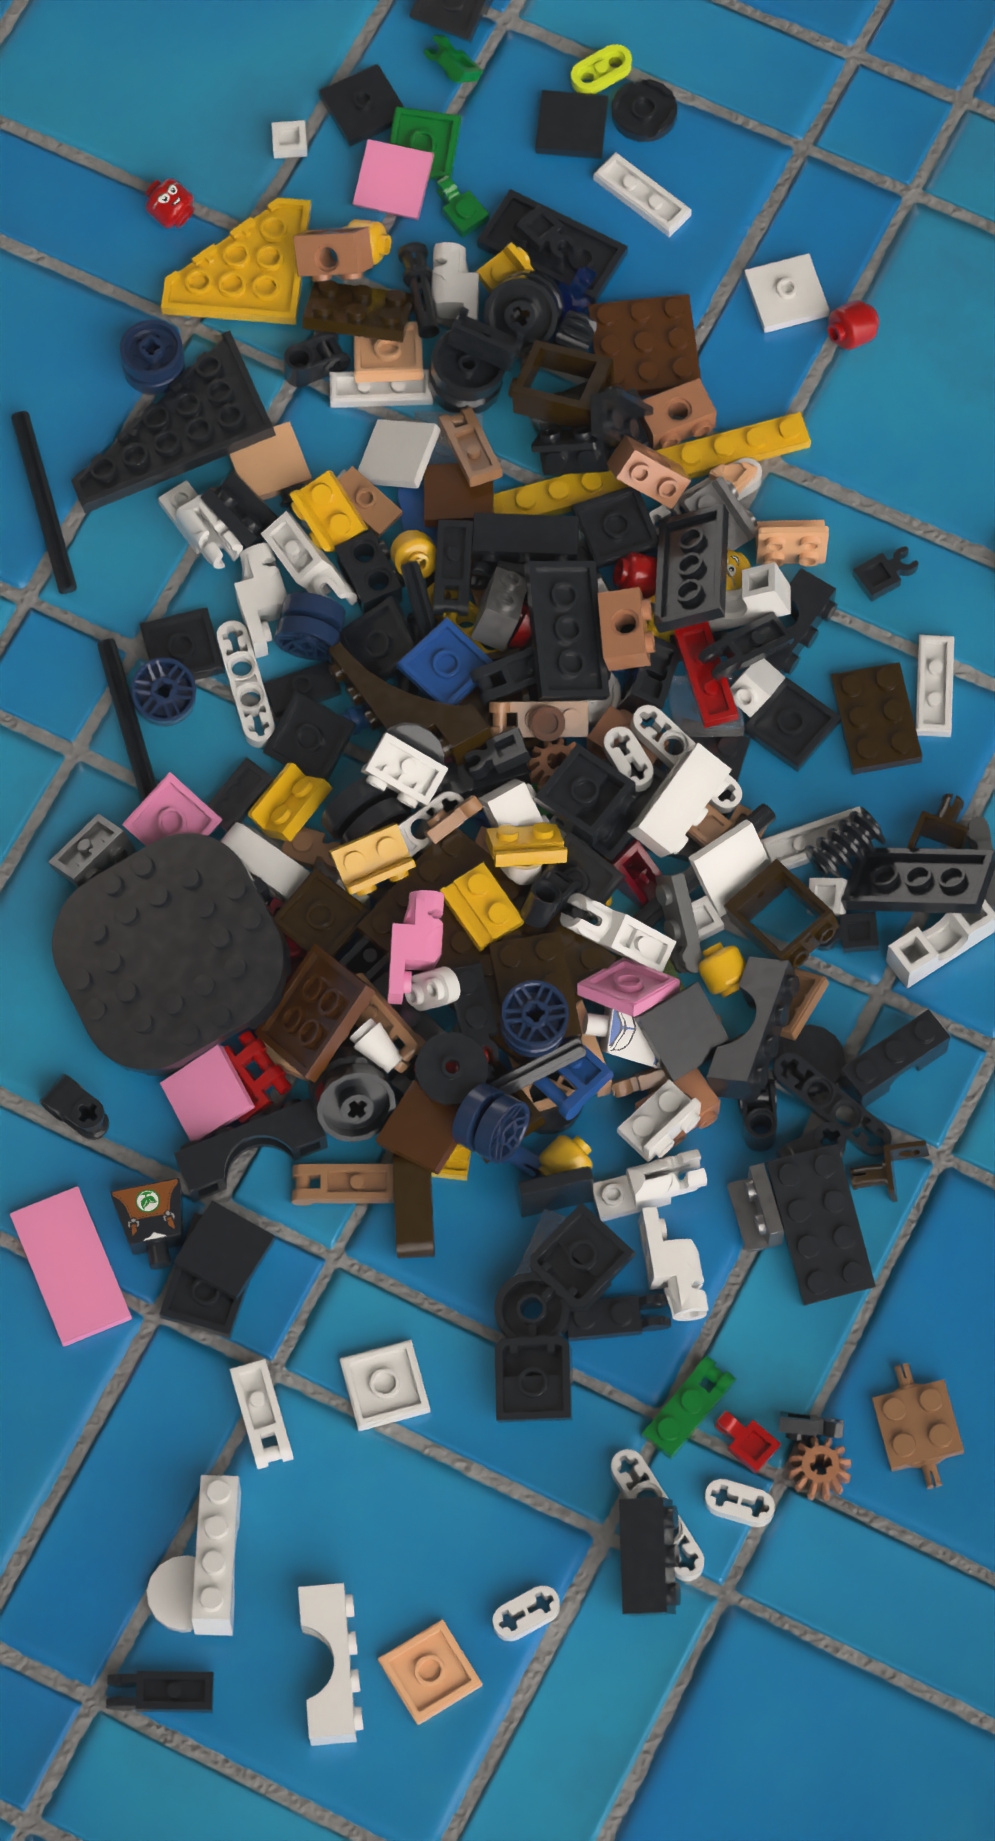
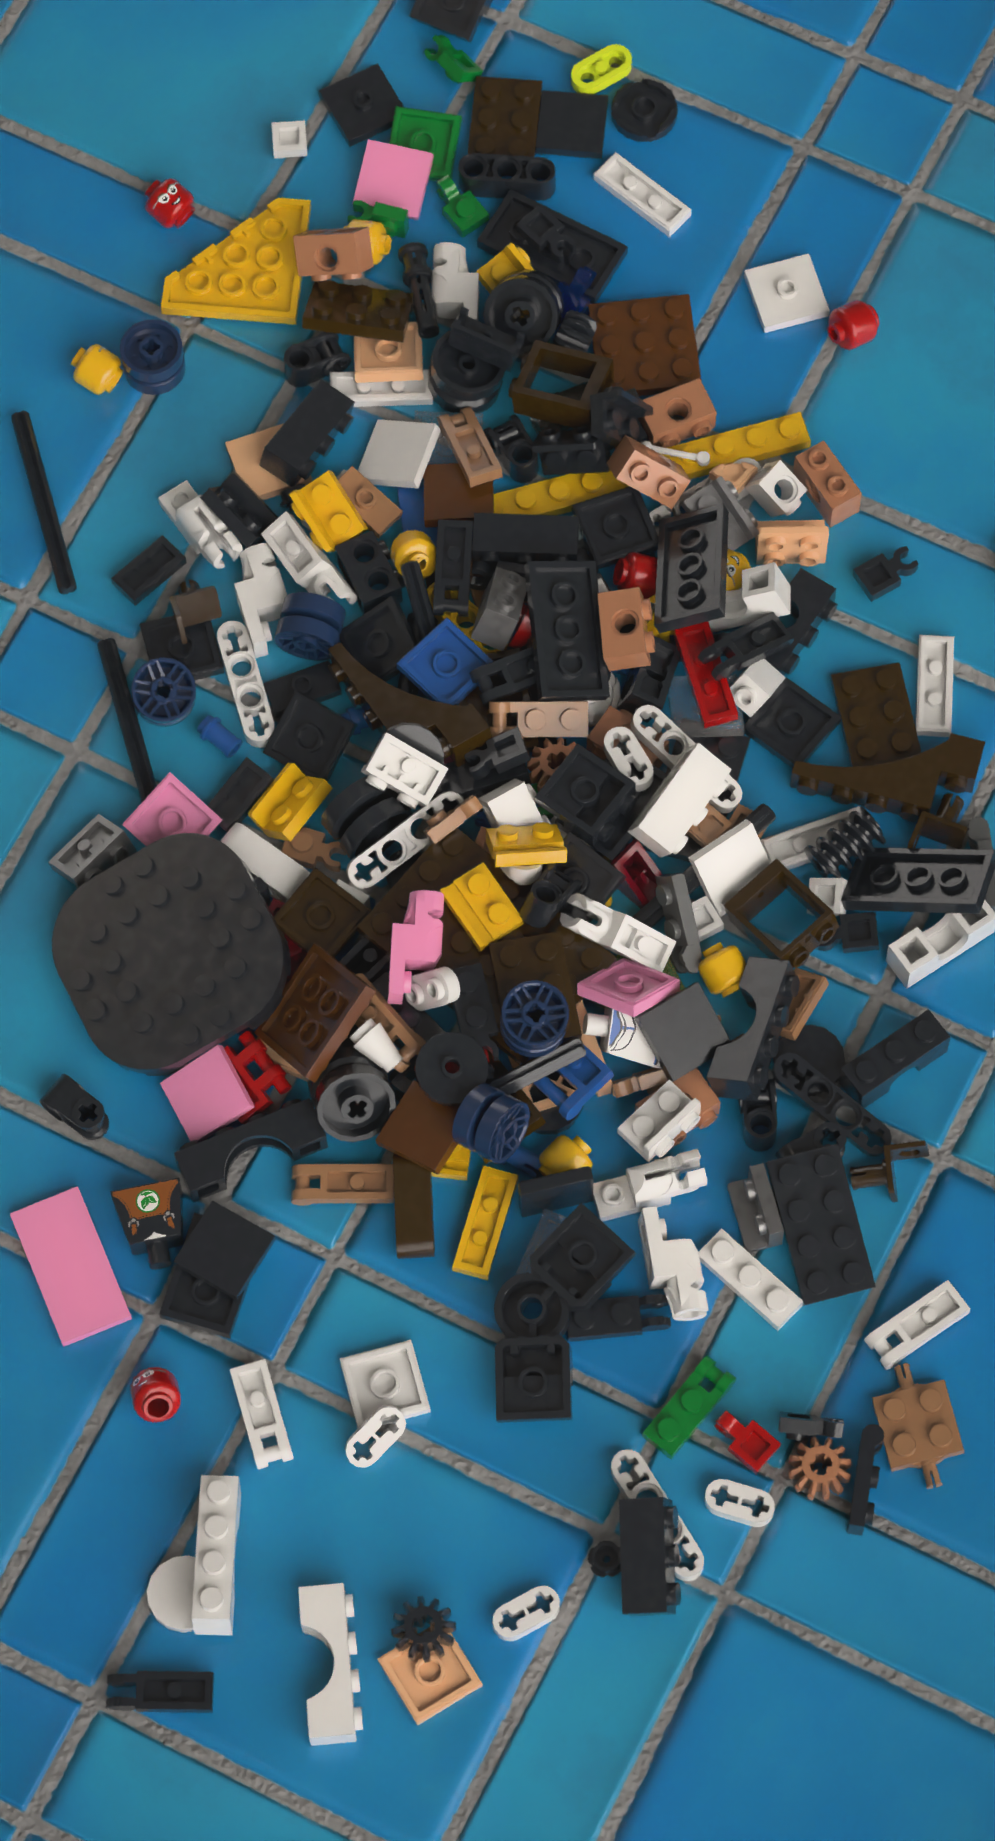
black wing [71,330,276,514] -> none
yellow bracket [329,822,416,896] -> none
reddish brown tile [529,705,565,741] -> none
none -> yellow head [71,344,124,395]
none -> black plate [111,535,187,606]
none -> red head [131,1367,181,1423]
none -> dark brown bracket [169,580,222,644]
none -> blue pin [197,715,243,758]
none -> black brick [259,379,355,487]
none -> white beam [345,1405,406,1468]
none -> green plate [347,200,409,239]
none -> black gear [391,1596,456,1663]
none -> yellow plate [452,1165,519,1281]
none -> black beam [458,153,556,201]
none -> dark brown plate [468,76,542,157]
none -> black piece [484,414,539,483]
none -> black plate [588,1541,621,1577]
none -> white hinge [641,441,710,466]
none -> white plate [698,1228,803,1331]
none -> white brick [744,460,807,517]
none -> dark brown arch [790,733,985,822]
none -> nougat brick [793,440,862,528]
none -> black plate [847,1424,884,1536]
none -> white plate [864,1280,970,1370]

